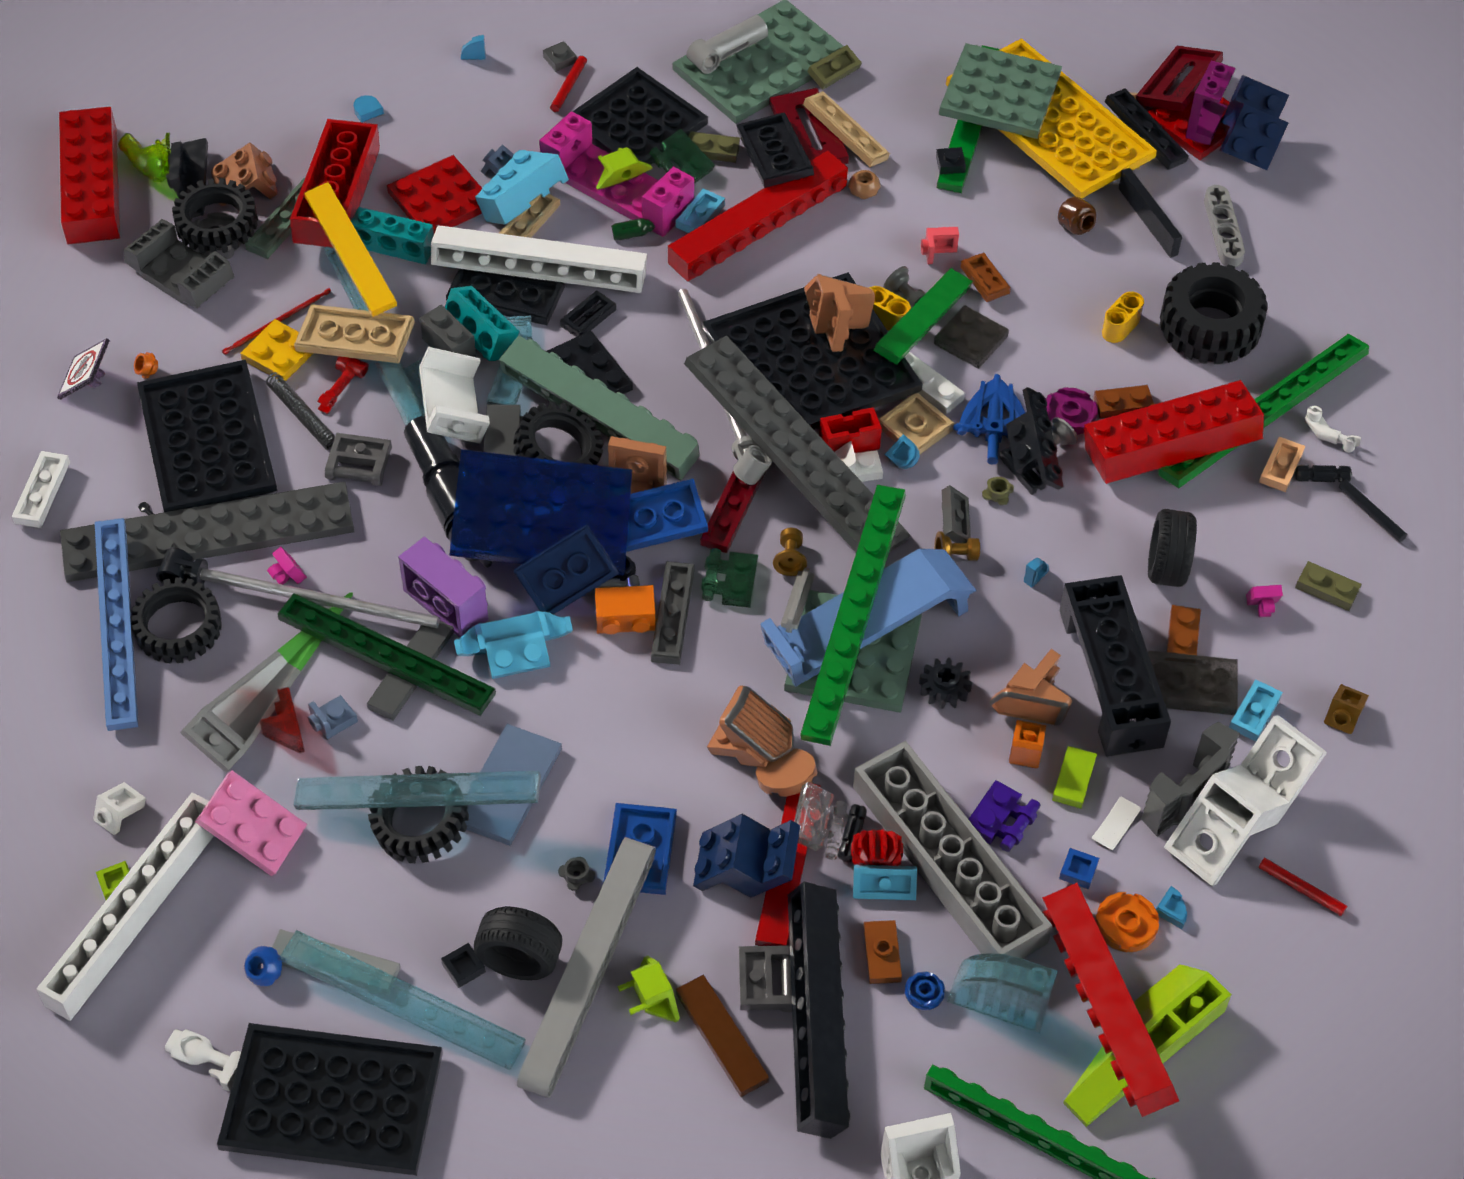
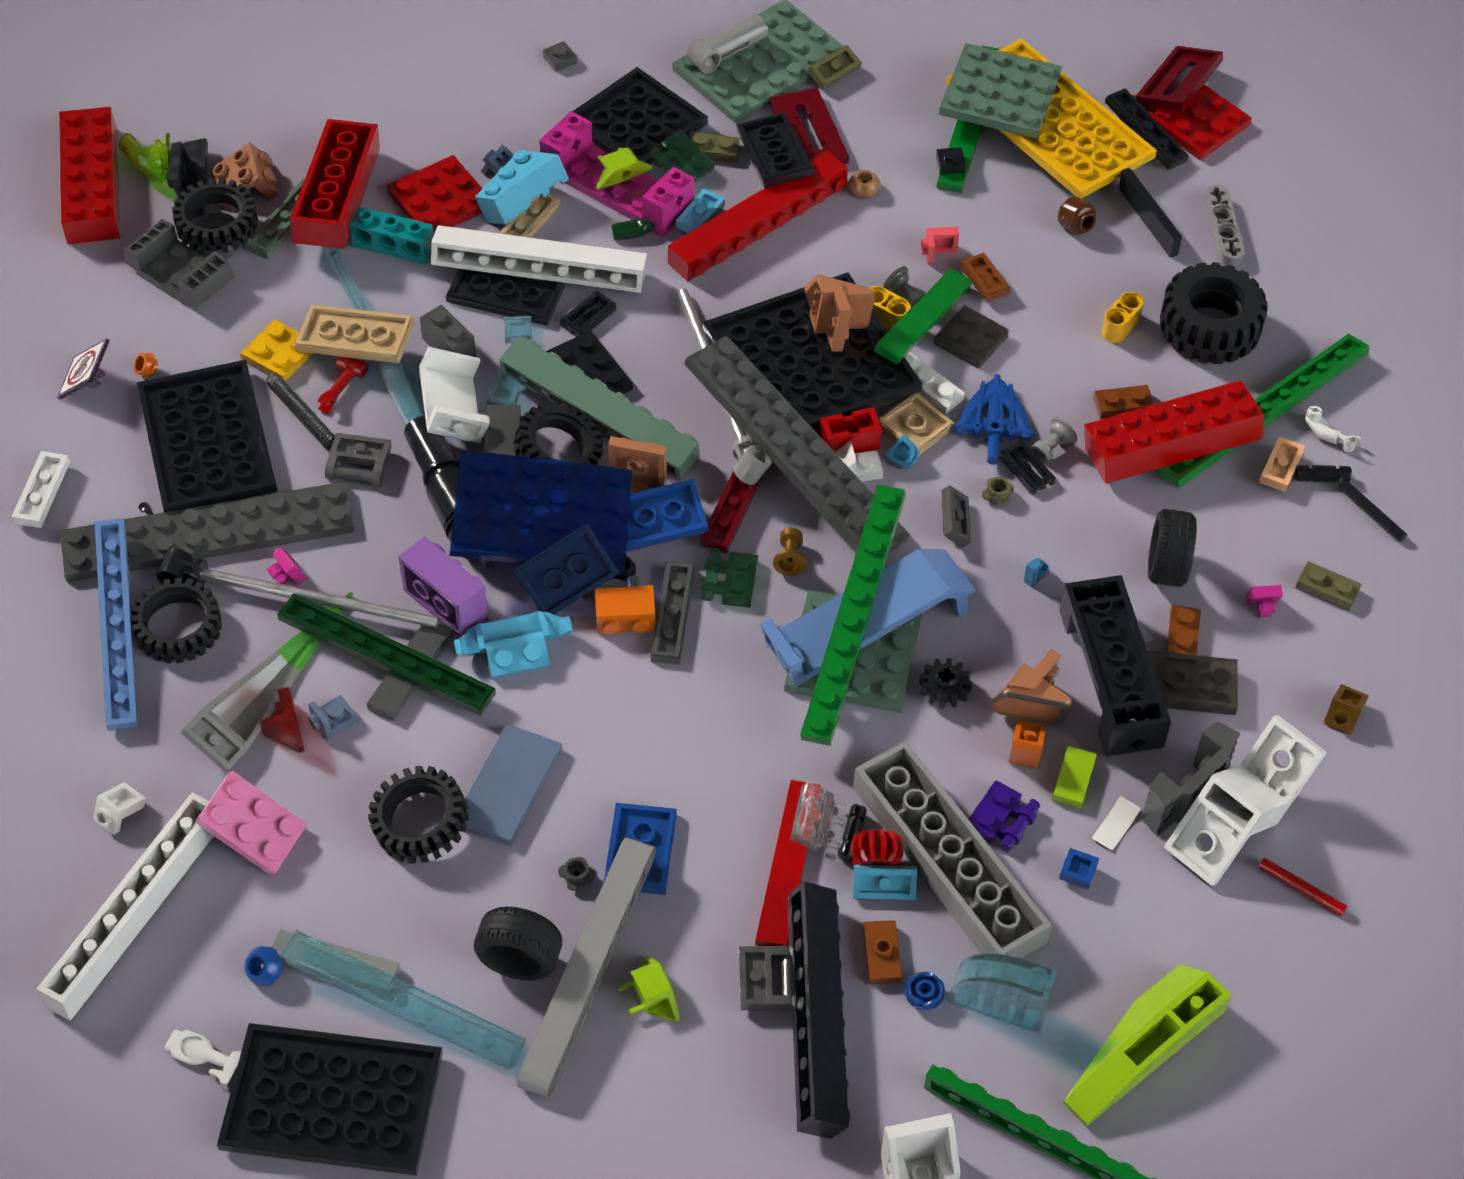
lime tile [96,861,129,900] -> none
red piece [222,288,331,355] -> none
clear light blue tile [293,771,541,810] -> none
yellow tile [304,182,397,317] -> none
dark azure tile [353,95,384,122] -> none
black plate [441,942,486,988] -> none
teal brick [445,286,520,361] -> none
dark azure tile [461,35,486,60] -> none
red bar [550,56,587,112] -> none
reddish brown tile [676,974,769,1097] -> none
dark blue bracket [693,813,800,898] -> none
nougat piece [707,685,793,768] -> none
nougat tile [756,749,818,797] -> none
light grey axle [781,568,815,633] -> none
tan tile [803,91,890,167] -> none
pearl gold piece [934,531,980,561] -> none
black bracket [1006,387,1064,490] -> none
red brick [1042,883,1179,1117] -> none
magenta tile [1046,387,1098,435] -> none
orange tile [1095,892,1159,952] -> none
dark azure tile [1156,886,1187,929] -> none
magenta panel [1185,60,1236,145] -> none
dark blue bracket [1220,75,1289,170] -> none
medium azure plate [1229,679,1283,741] -> none

